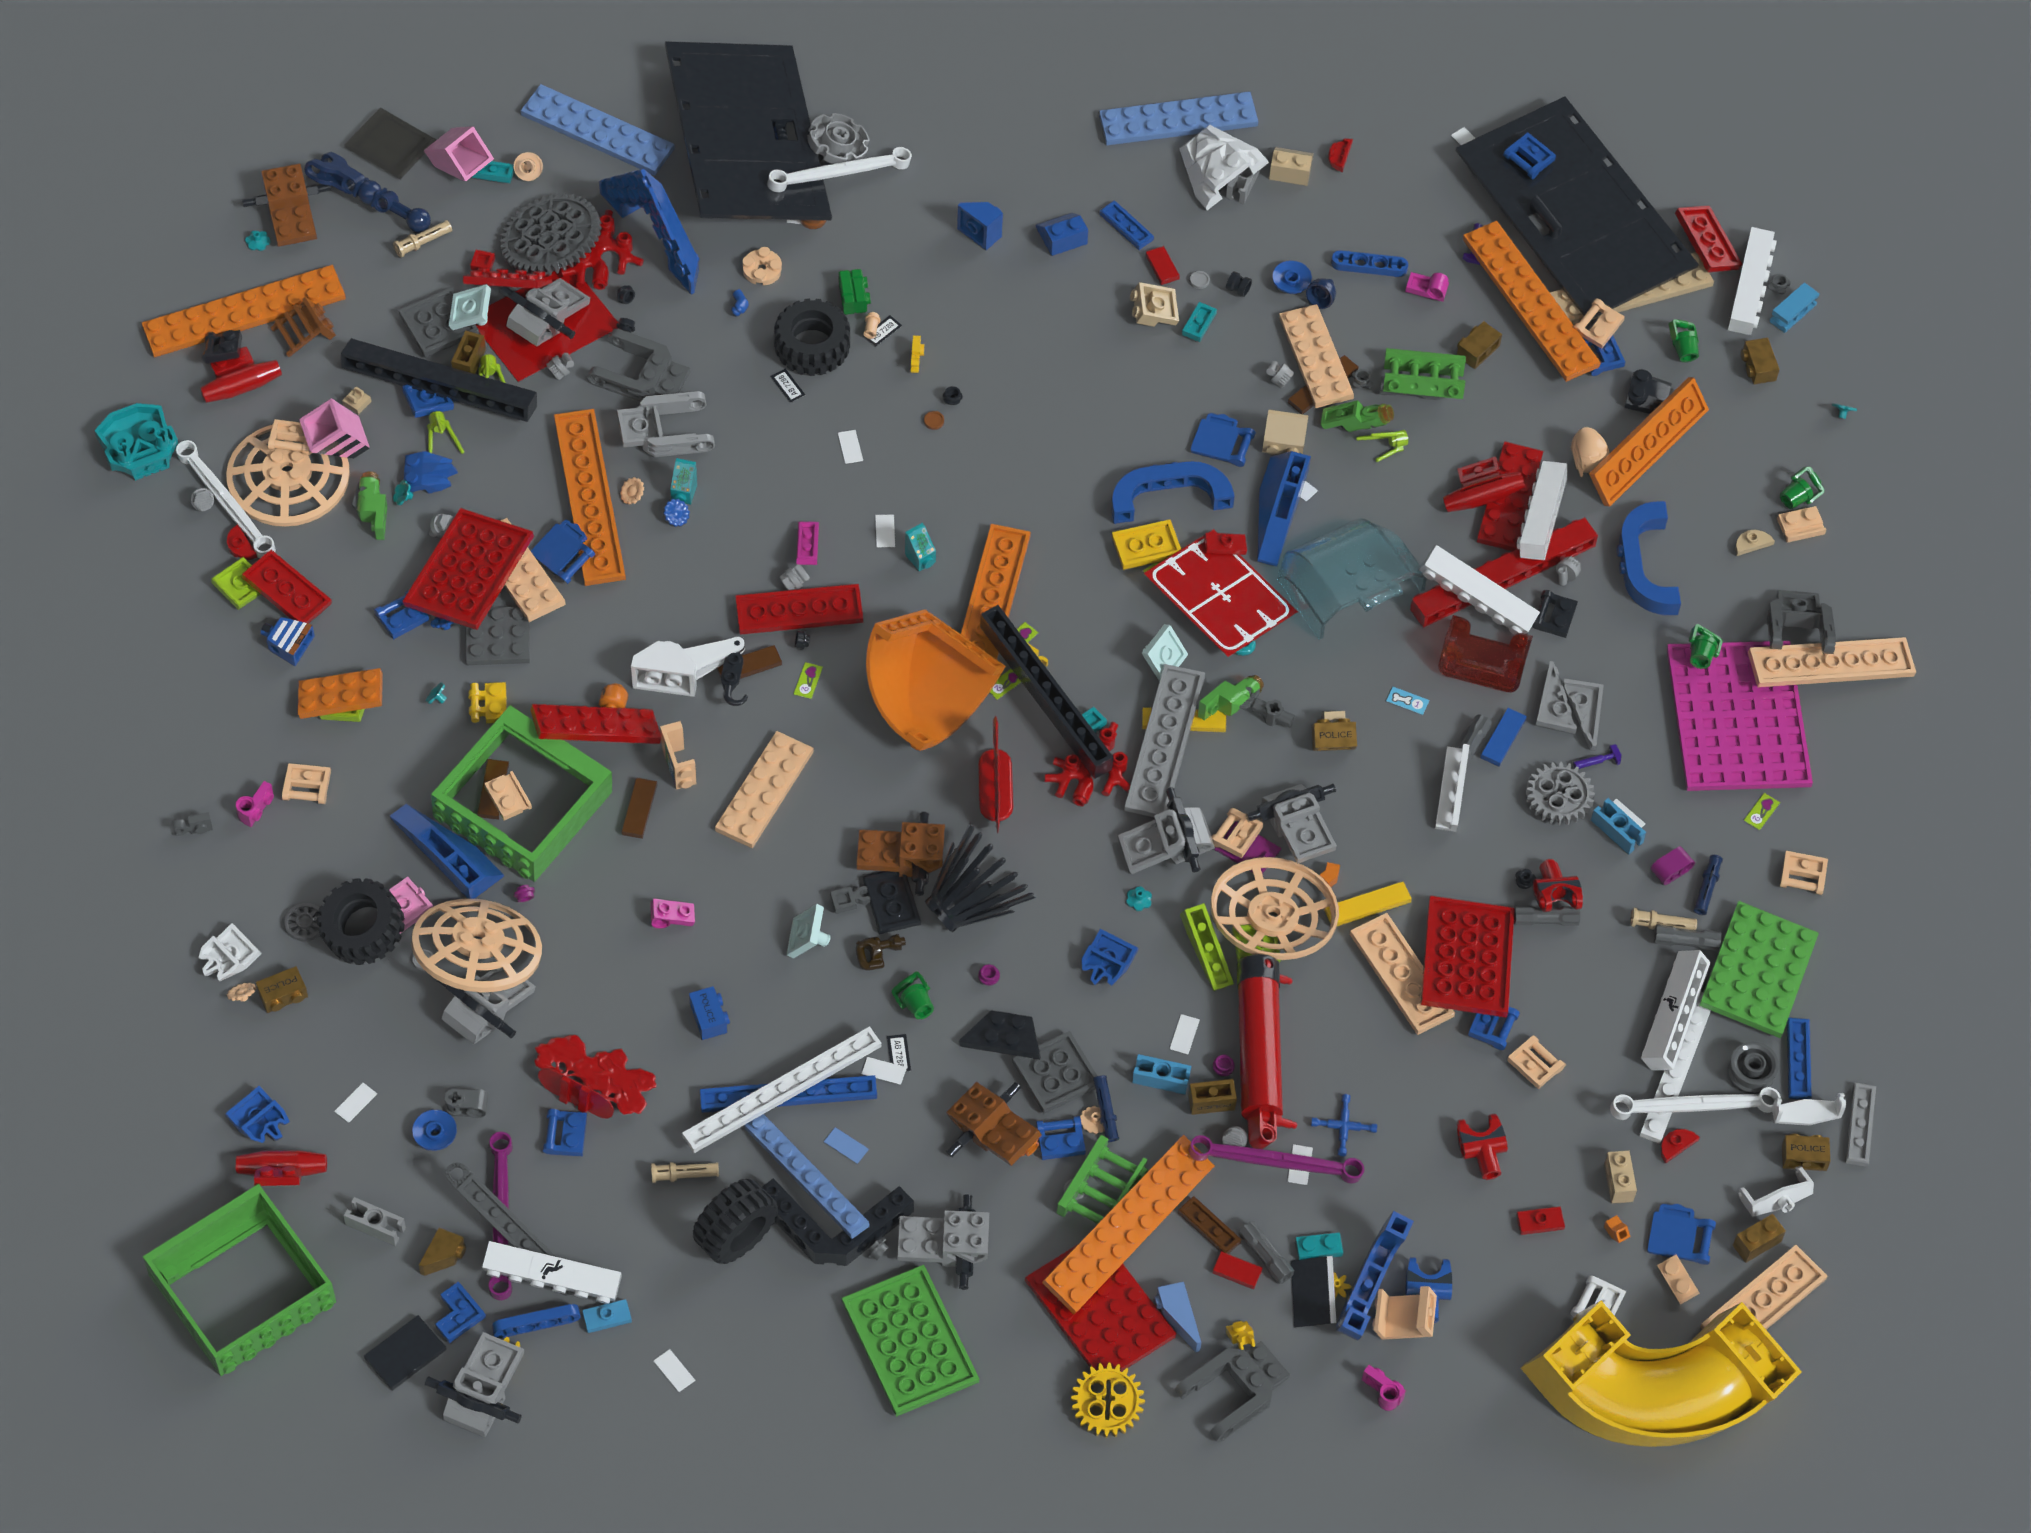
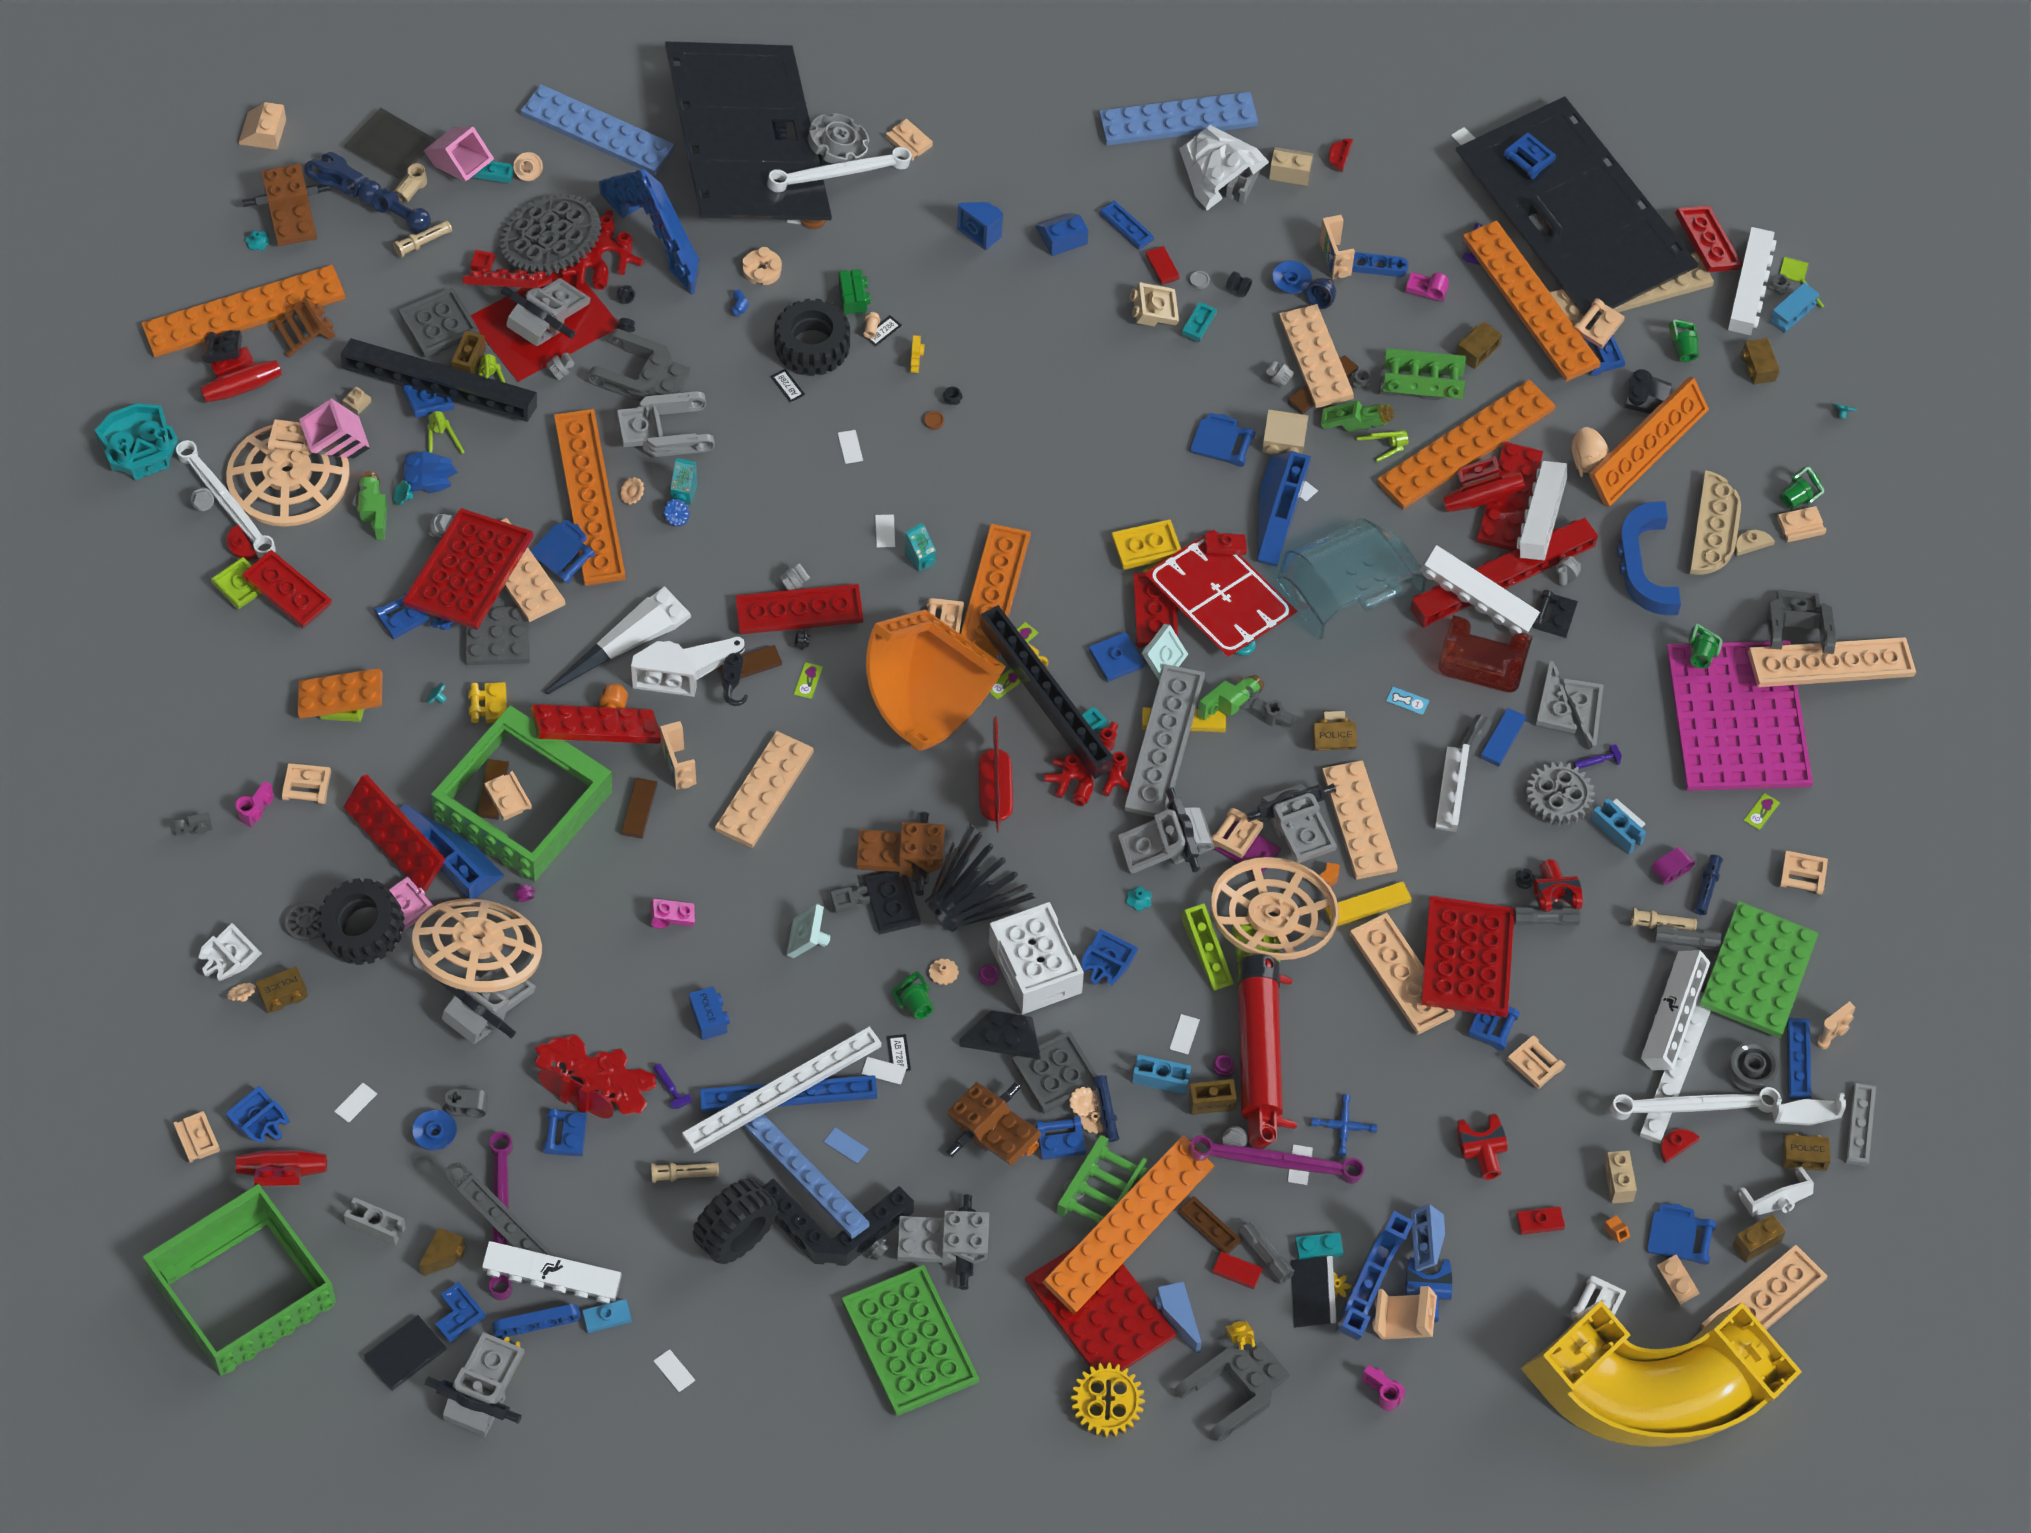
torso [261,617,315,666] -> none
light aqua tile [449,284,491,330] -> none
dark pink tile [797,522,819,565] -> none
dark brown piece [856,934,906,971] -> none
blue arch [1112,461,1235,524] -> none
none -> light nougat plate [174,1111,220,1163]
none -> light nougat slope [239,102,286,150]
none -> red plate [343,775,446,892]
none -> tan piece [393,163,427,203]
none -> white plate [545,586,691,694]
none -> dark purple piece [653,1064,692,1109]
none -> light nougat plate [886,119,933,161]
none -> light nougat plate [926,598,964,633]
none -> light nougat piece [929,958,959,985]
none -> white container [989,902,1084,1015]
none -> light nougat piece [1069,1087,1099,1117]
none -> blue plate [1089,632,1145,682]
none -> red plate [1133,573,1178,647]
none -> light nougat panel [1319,215,1355,279]
none -> light nougat plate [1322,760,1398,880]
none -> orange plate [1377,379,1556,510]
none -> medium blue slope [1411,1204,1445,1271]
none -> tan plate [1690,470,1741,575]
none -> lime piece [1780,257,1824,308]
none -> light nougat plate [1817,1001,1856,1049]

